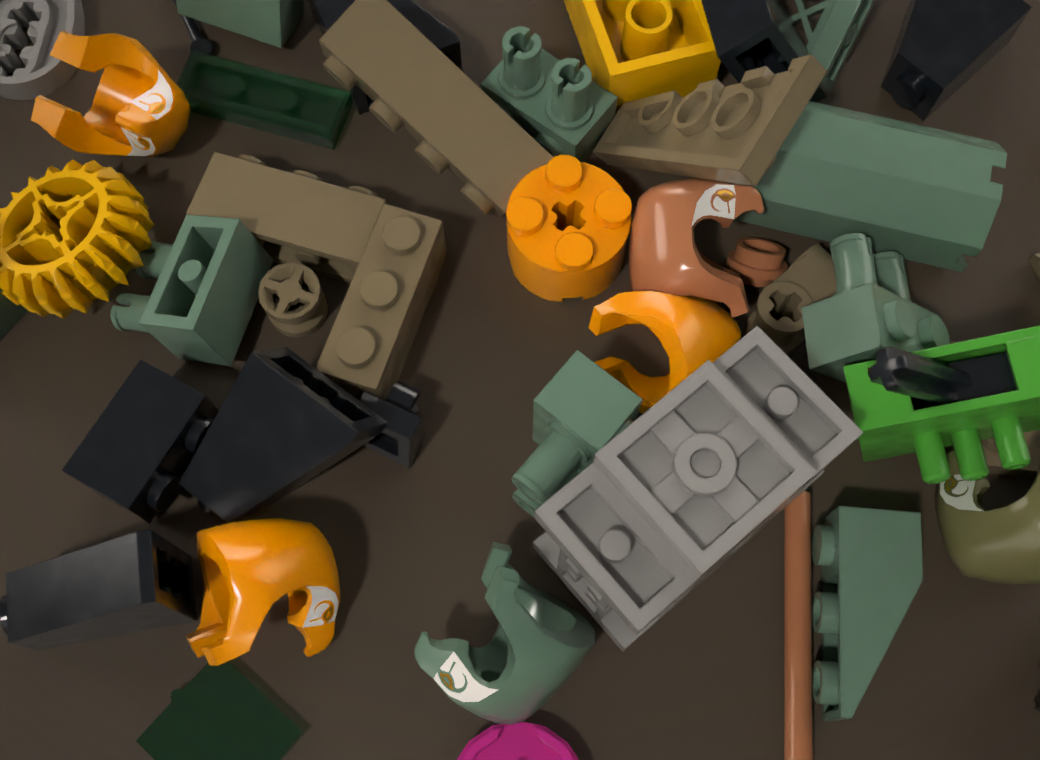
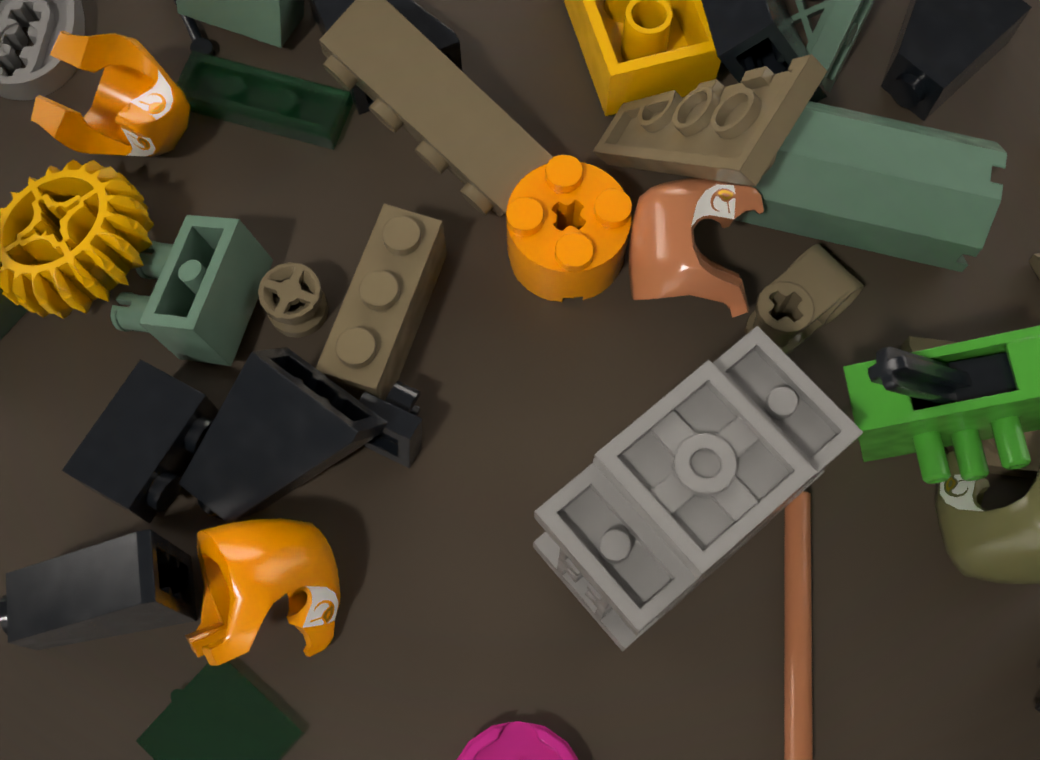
dark tan brick [186,152,386,284] -> none
sand green piece [414,542,595,725] -> none
sand green brick [480,26,618,163] -> none
sand green brick [512,350,643,517] -> none
light orange piece [588,291,741,414] -> none
nougat plate [726,237,788,287] -> none
sand green brick [801,233,950,383] -> none
sand green slope [812,506,923,722] -> none

